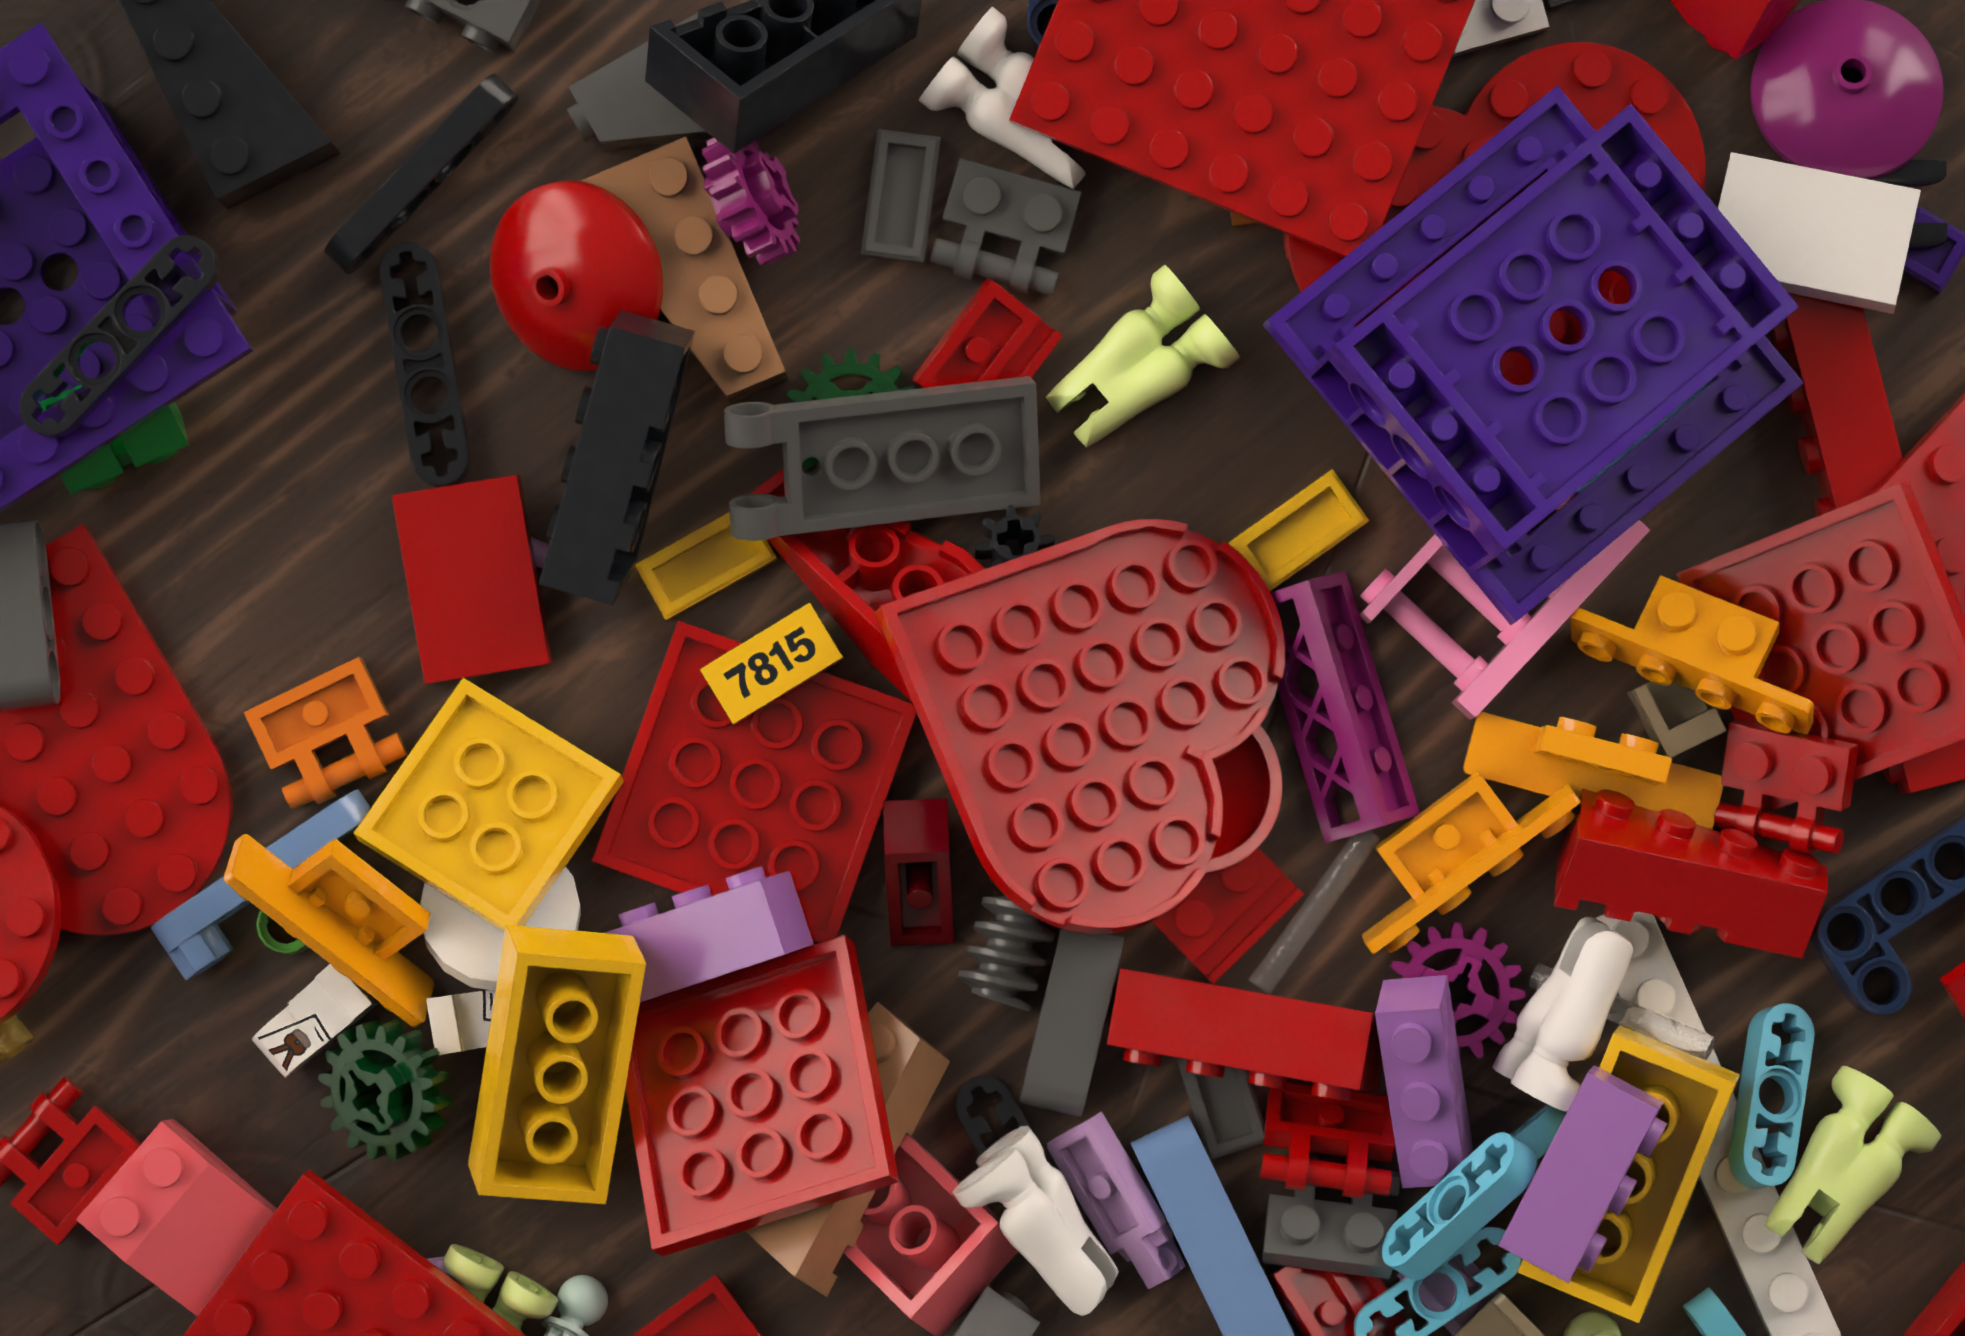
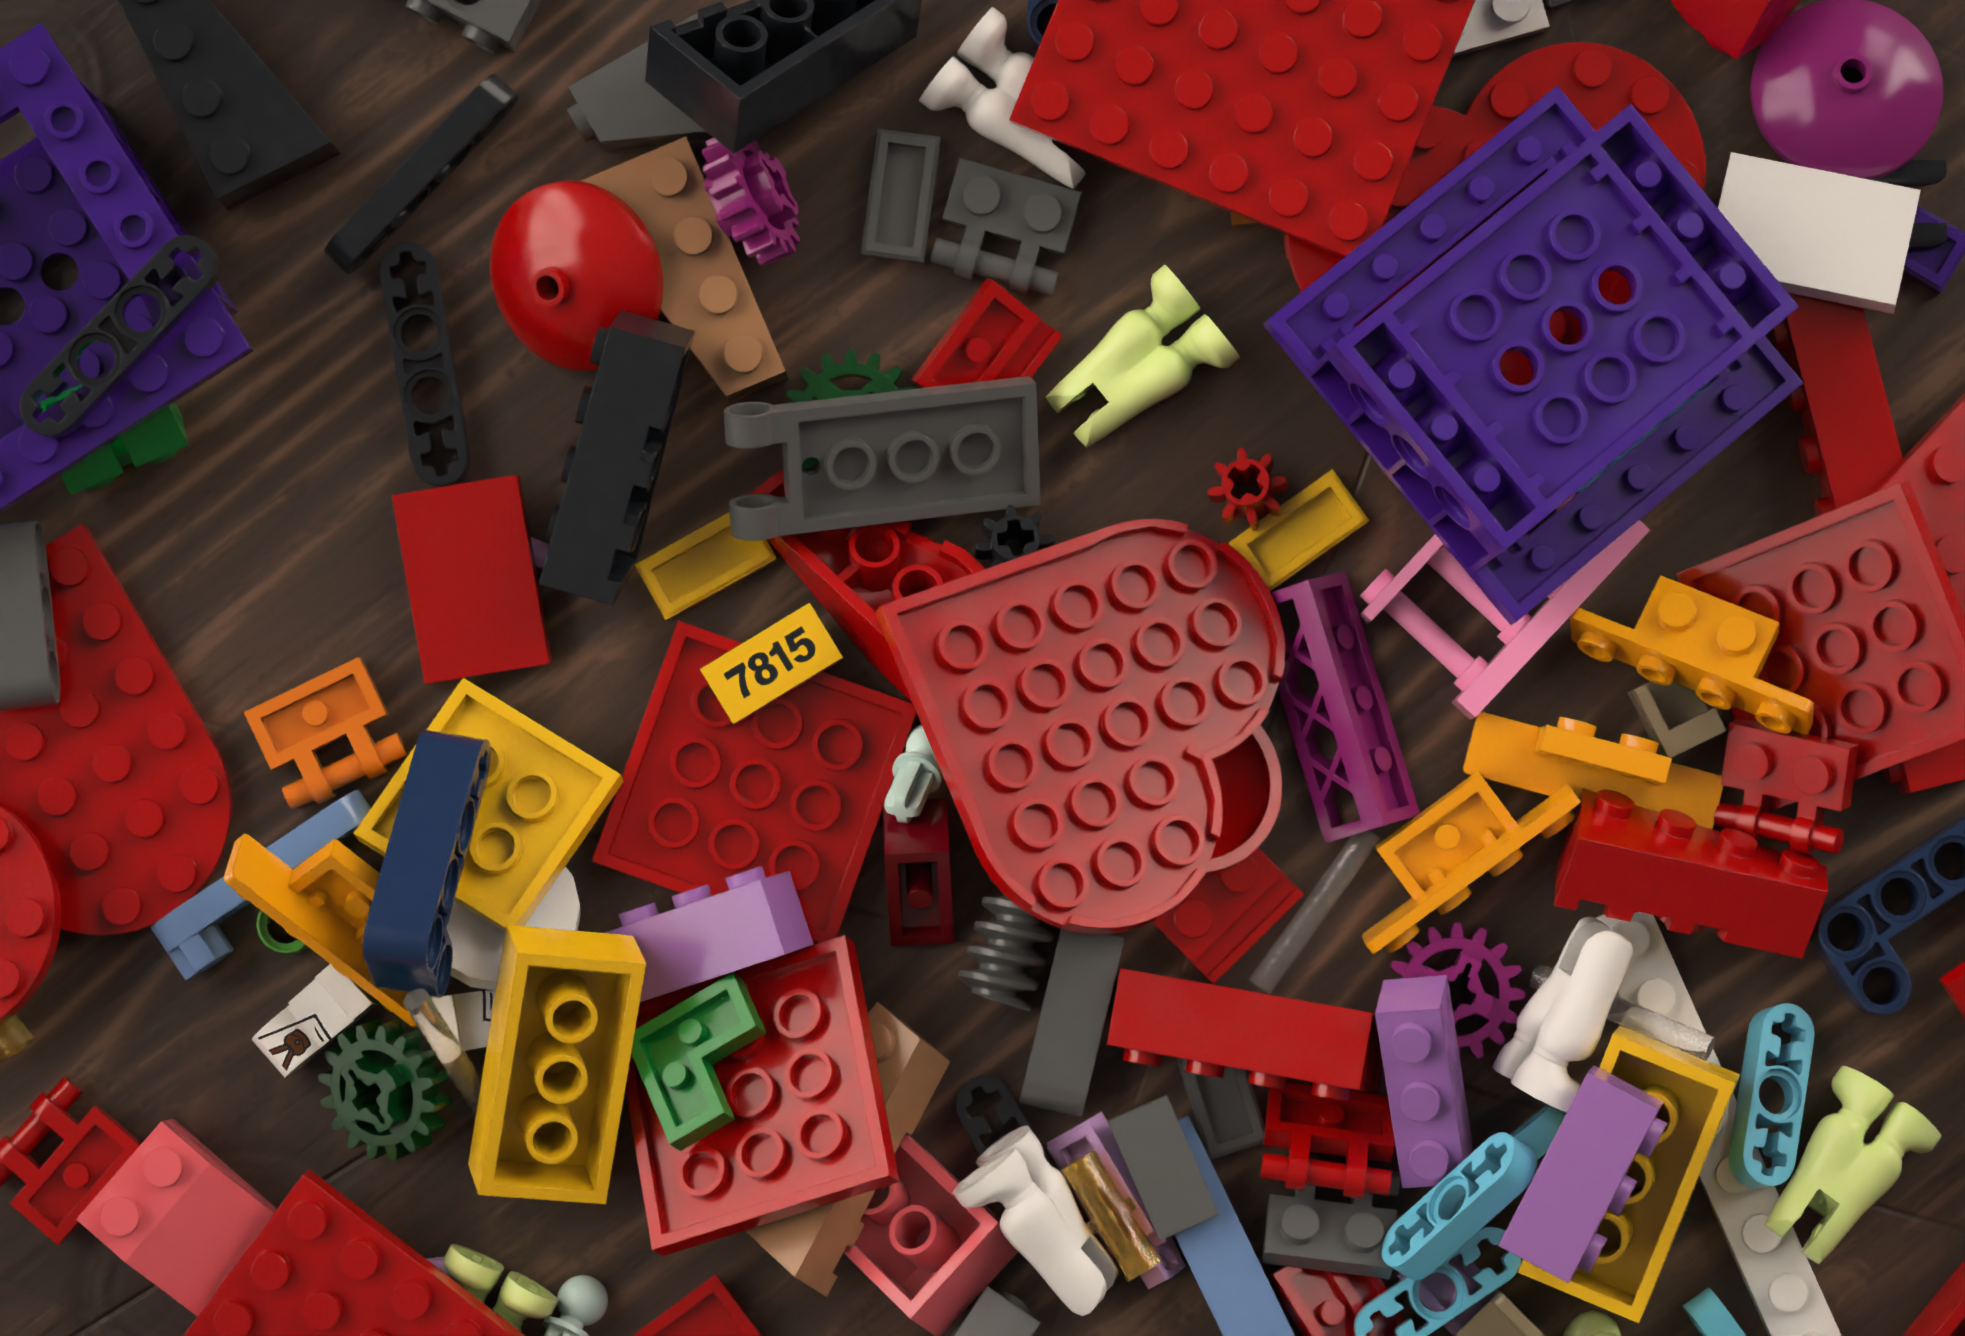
none -> dark blue beam [363,730,491,998]
none -> clear bar [404,988,482,1117]
none -> green plate [631,972,766,1151]
none -> light aqua axle [884,724,943,823]
none -> clear yellow pin [1060,1149,1163,1282]
none -> dark grey tile [1107,1095,1219,1240]
none -> red gear [1207,448,1289,531]

